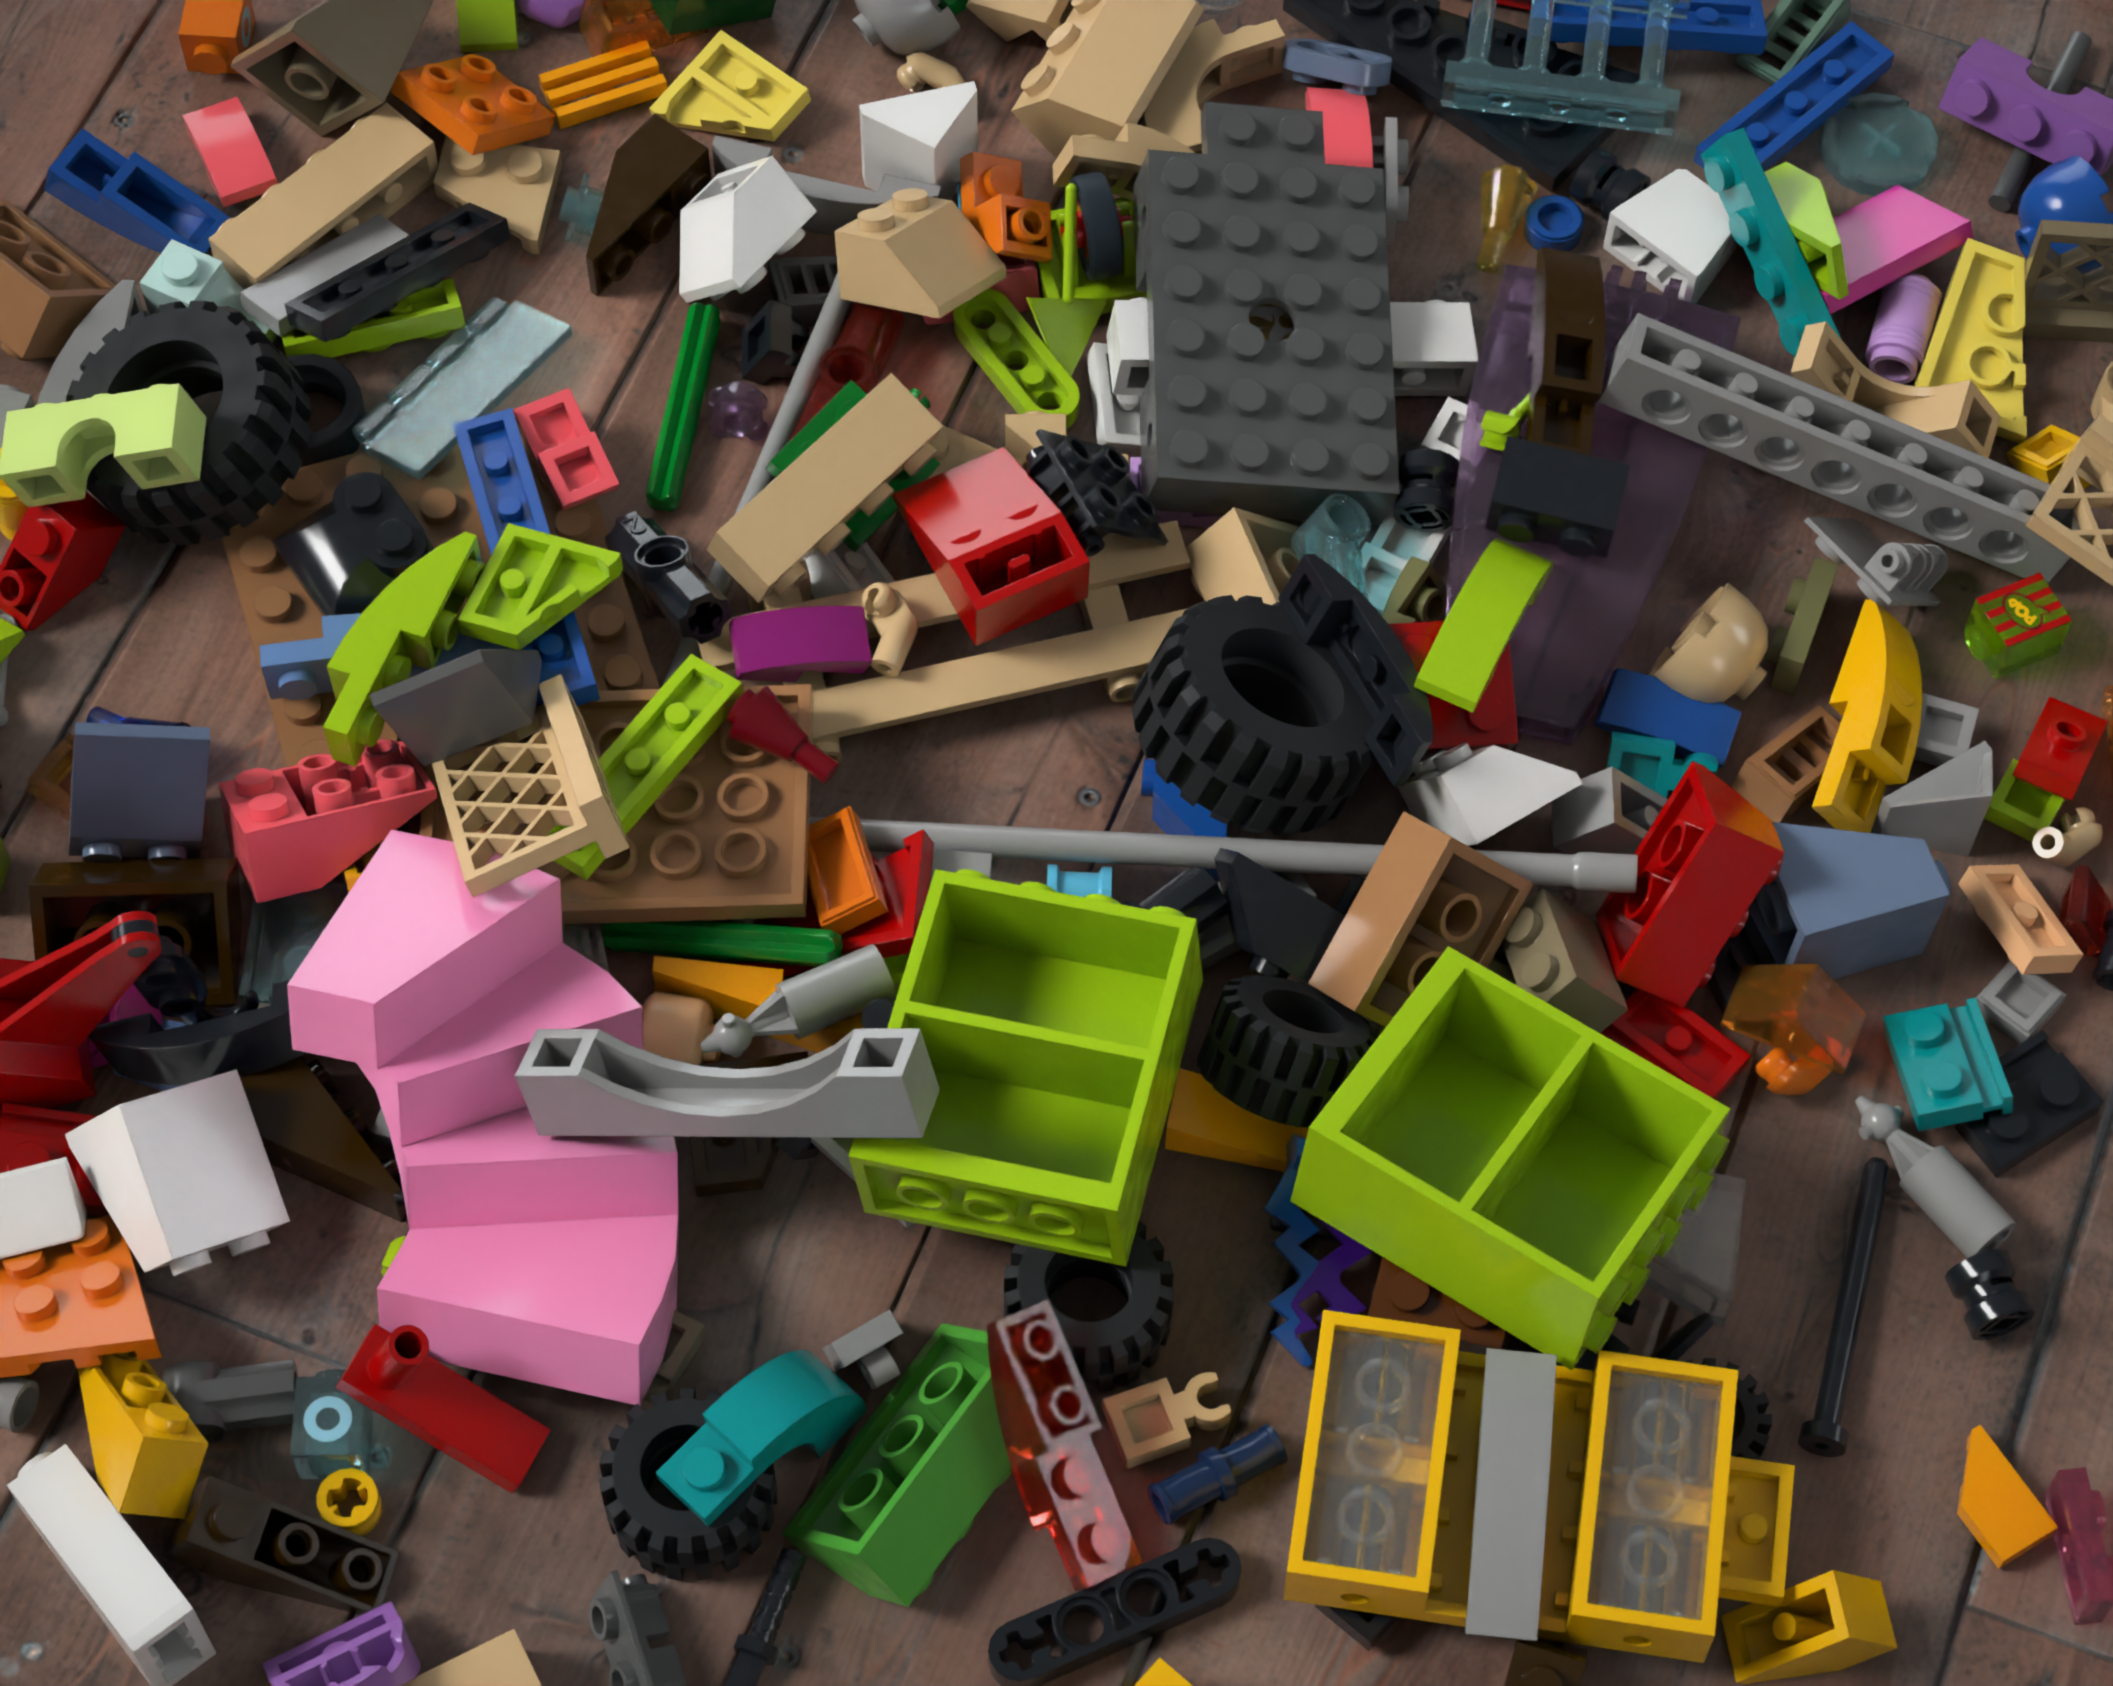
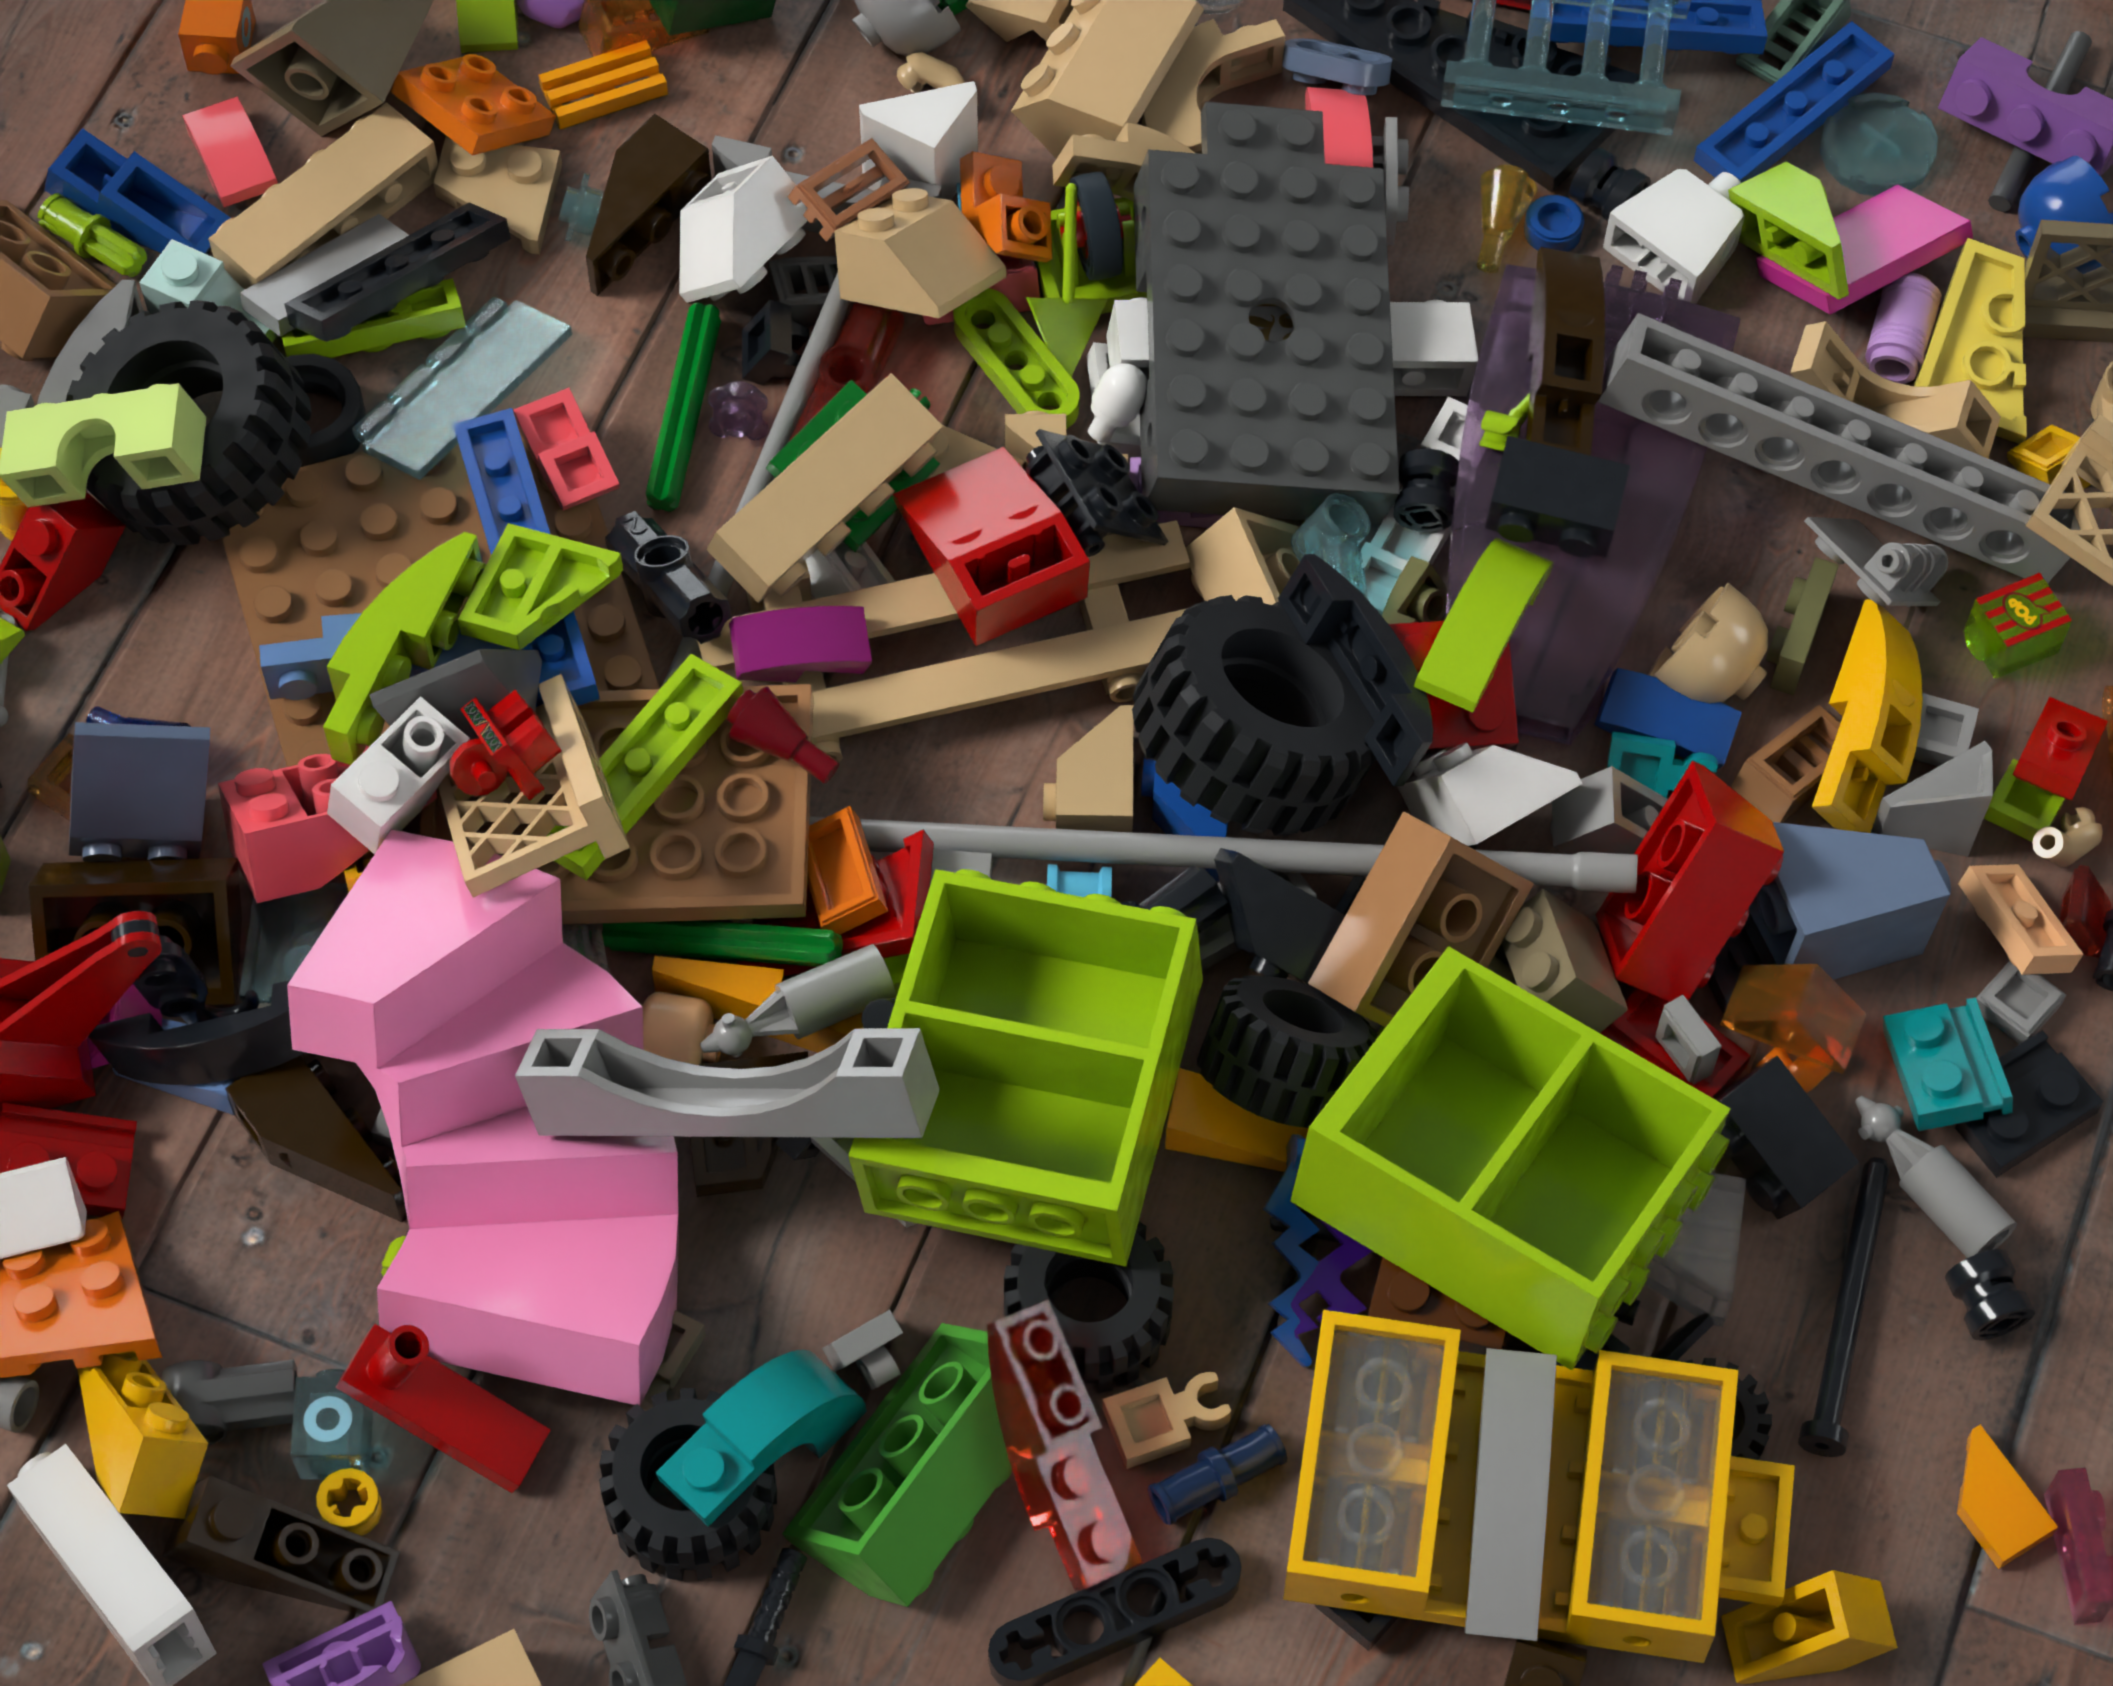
white slope [65,1069,290,1276] -> none
black slope [273,472,434,616] -> none
light yellow wing [649,30,811,142] -> none
tan arm [861,582,918,677] -> none
teal plate [1701,127,1842,358] -> none
none -> lime axle [38,193,147,277]
none -> white slope [327,696,470,854]
none -> red hips [449,689,562,801]
none -> nougat tile [788,138,911,242]
none -> tan slope [1043,705,1134,832]
none -> white cylinder [1088,363,1147,443]
none -> light grey tile [1655,995,1722,1085]
none -> black brick [1715,1056,1859,1220]

